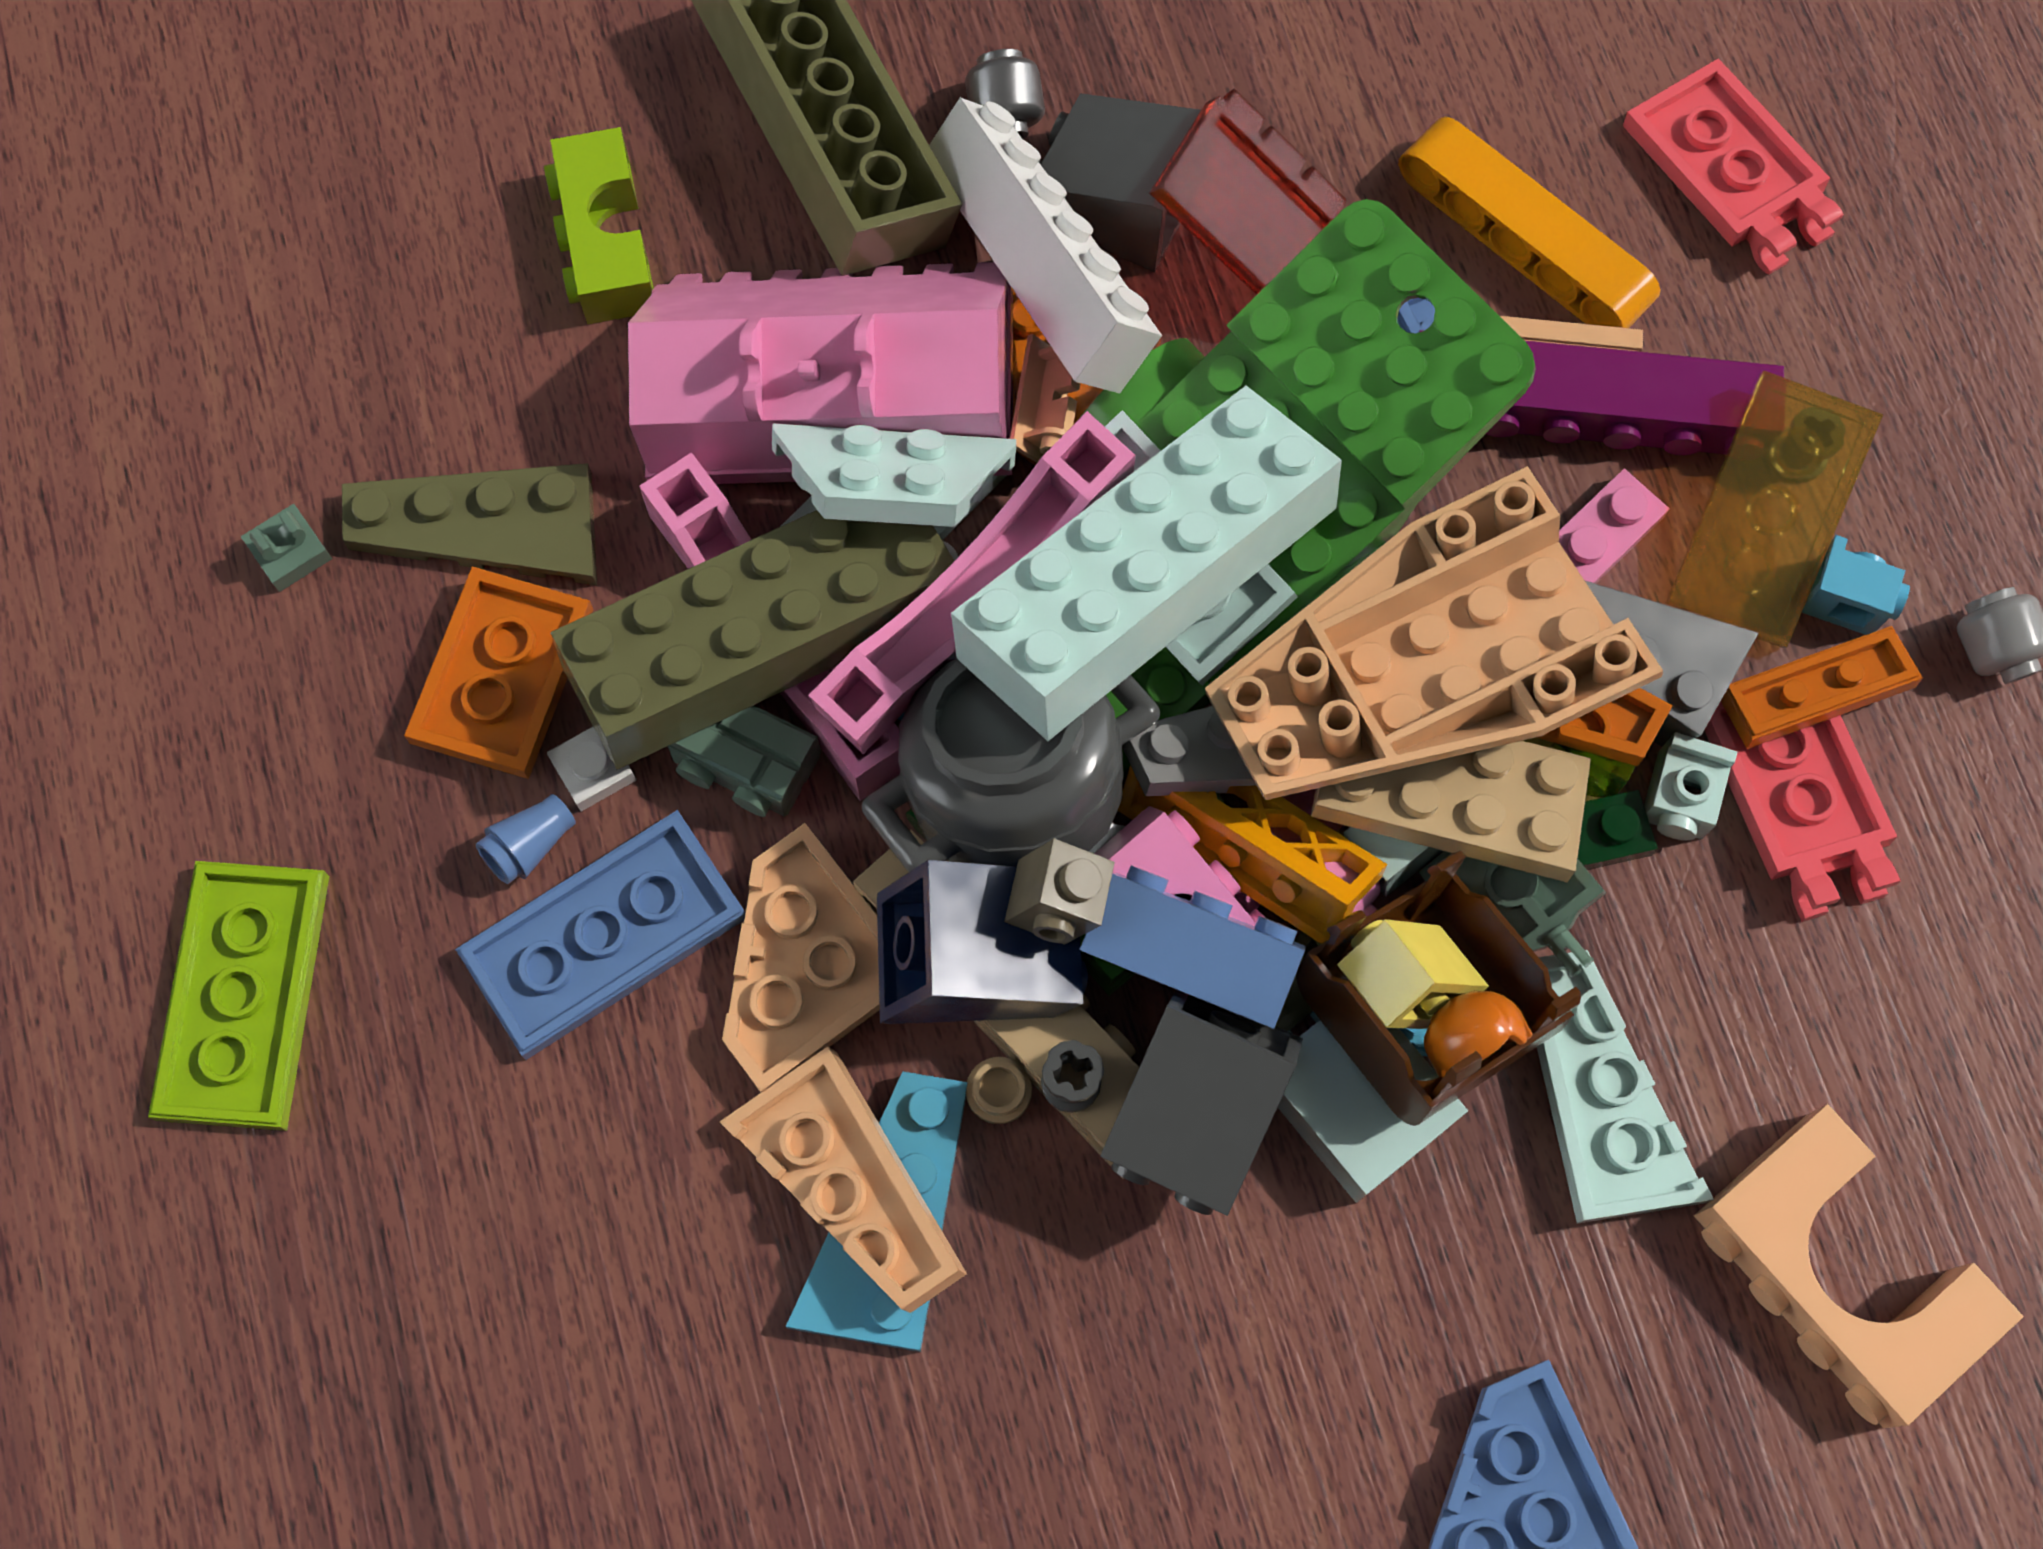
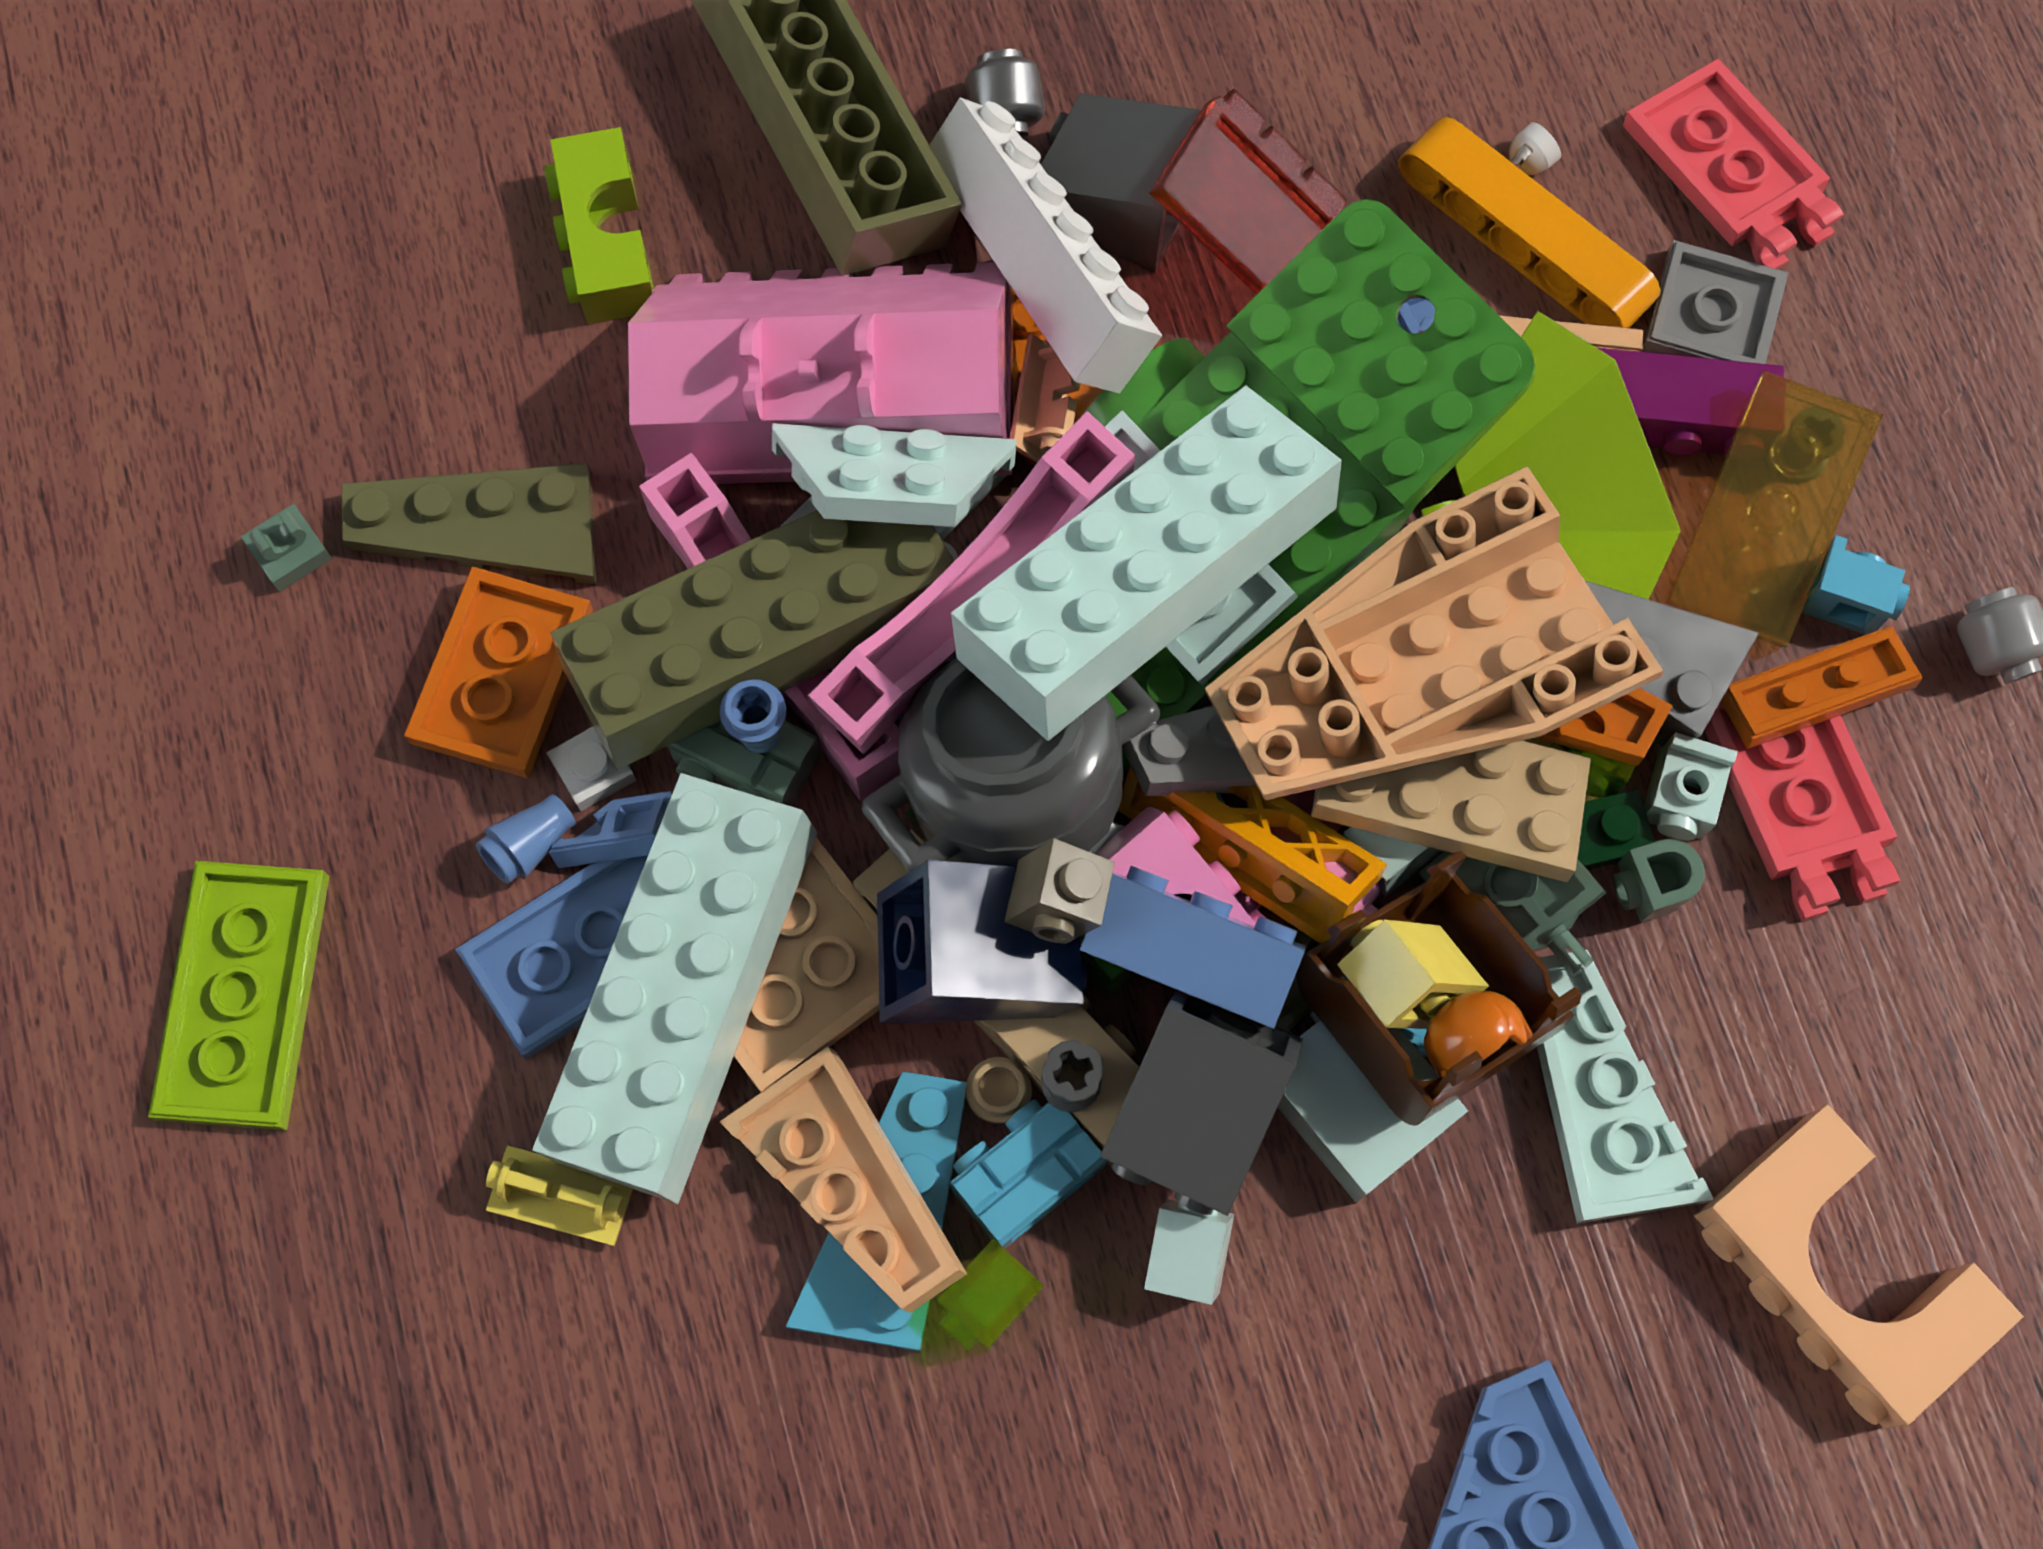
none -> light yellow hinge [486,1145,633,1247]
none -> light aqua brick [532,773,818,1204]
none -> medium blue tile [549,791,672,868]
none -> medium blue cone [720,679,786,753]
none -> clear neon green brick [937,1239,1044,1353]
none -> medium azure brick [950,1099,1107,1252]
none -> light aqua brick [1144,1199,1234,1305]
none -> lime panel [1421,311,1681,600]
none -> white hinge [1508,122,1561,176]
none -> sand green plate [1613,839,1705,923]
none -> light grey tile [1642,240,1788,364]

